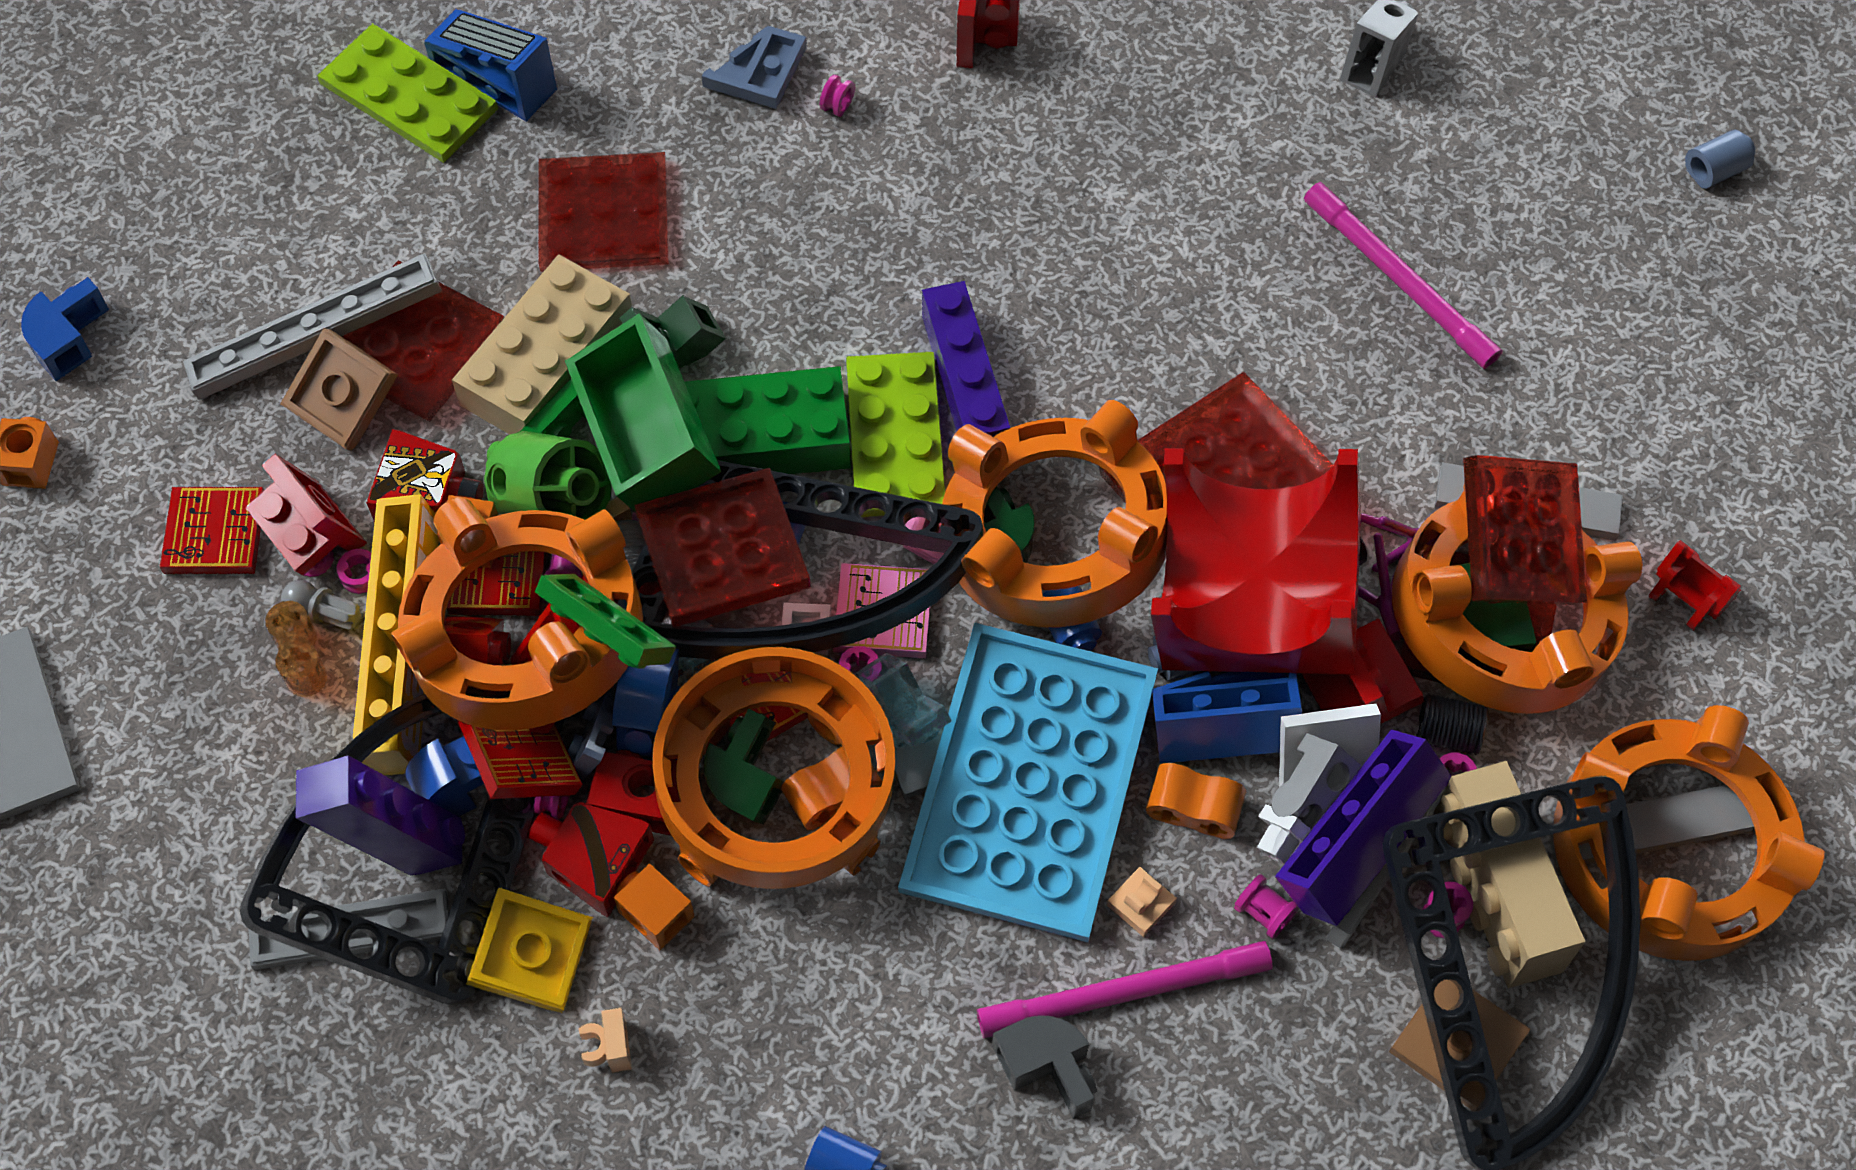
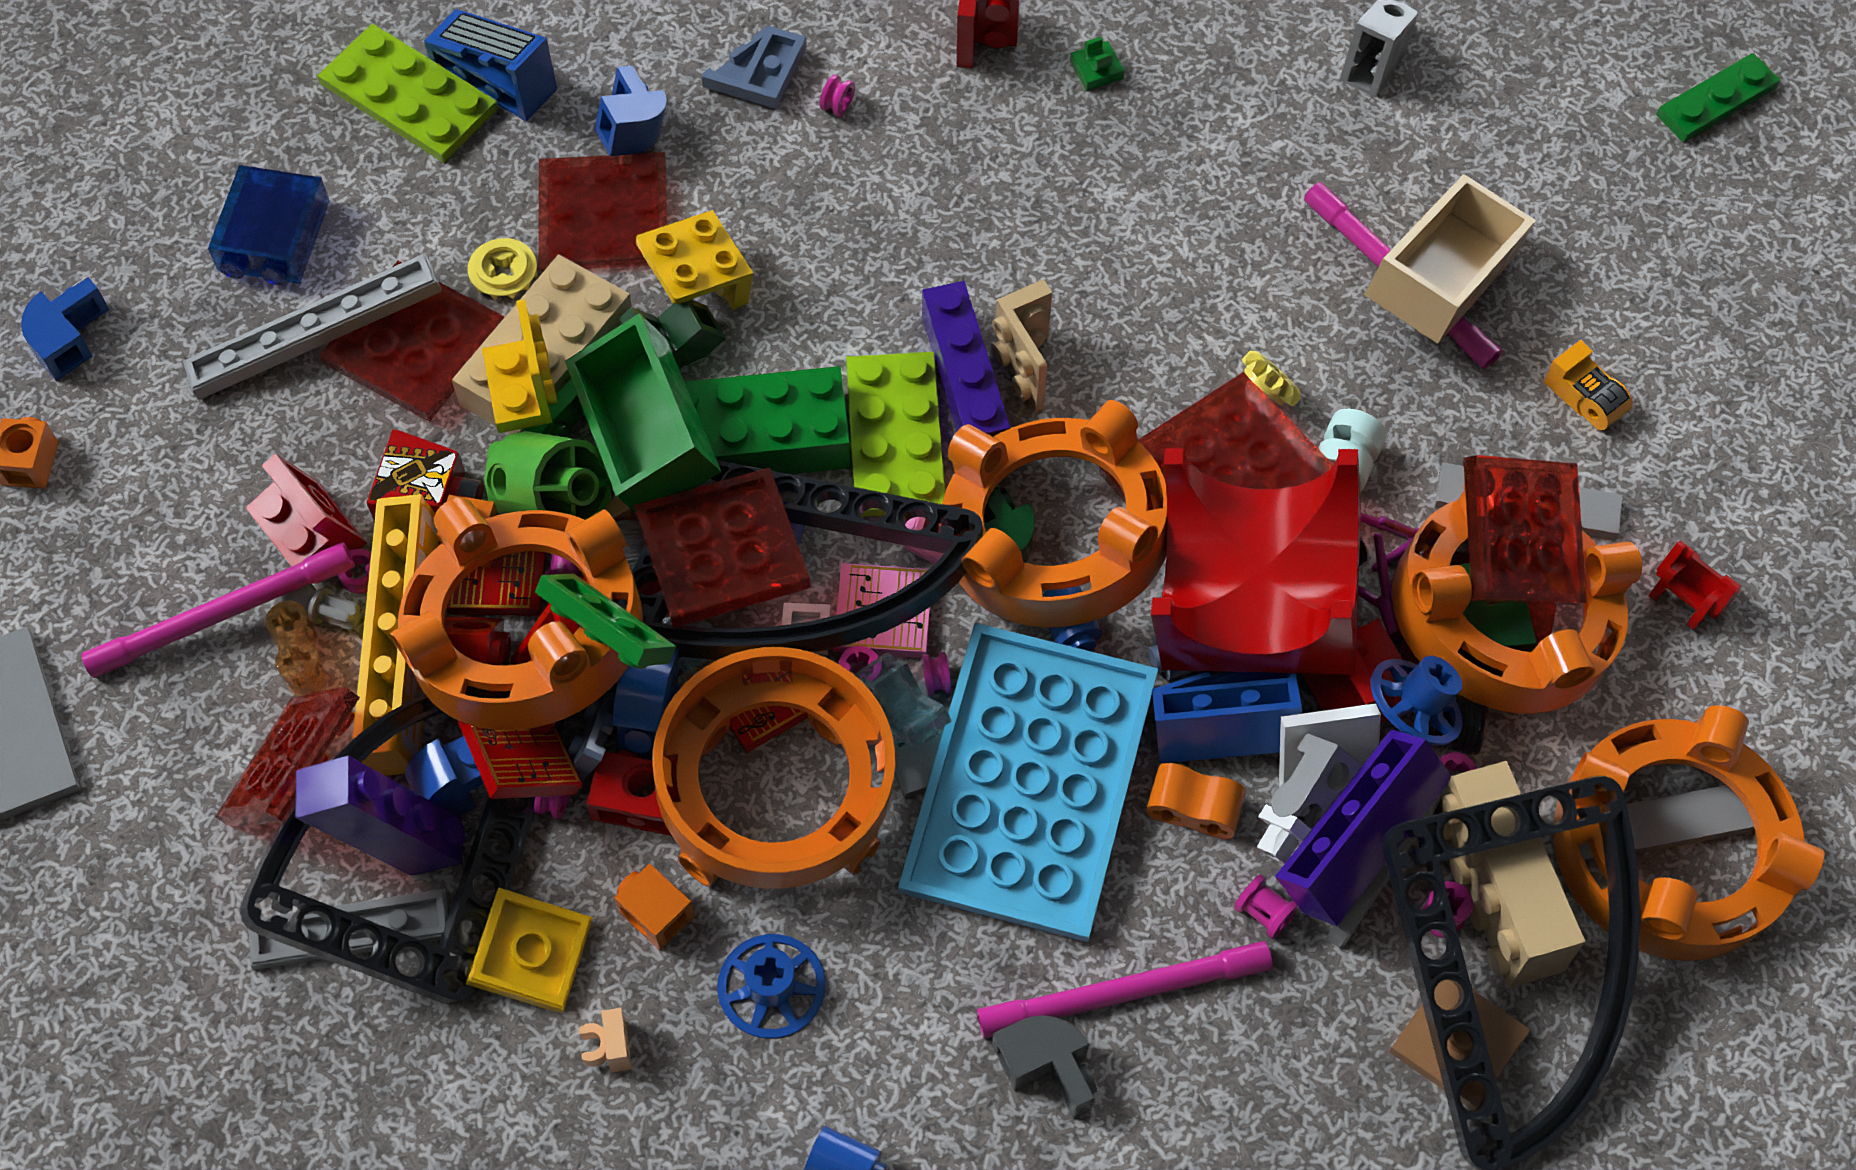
red tile [160,487,264,574] -> none
medium nougat plate [280,328,398,450] -> none
red torso [529,802,654,917] -> none
dark green brick [704,709,785,825] -> none
orange axle [781,747,882,830] -> none
light nougat tile [1107,867,1177,937] -> none
sand blue brick [1685,130,1755,189] -> none
none -> dark pink piece [82,542,355,678]
none -> clear blue brick [208,165,330,285]
none -> clear red plate [215,686,360,827]
none -> light yellow gear [468,238,537,301]
none -> yellow bracket [481,299,558,433]
none -> blue brick [595,65,666,157]
none -> yellow bracket [636,210,753,310]
none -> blue wheel [717,934,825,1039]
none -> dark pink bush [922,652,951,696]
none -> tan bracket [991,279,1052,412]
none -> green tile [1070,36,1125,91]
none -> light yellow gear [1242,351,1301,407]
none -> light aqua wheel [1310,408,1388,492]
none -> tan piece [1364,174,1536,344]
none -> blue wheel [1370,656,1463,746]
none -> light orange leg [1544,340,1633,430]
none -> green plate [1656,53,1781,143]

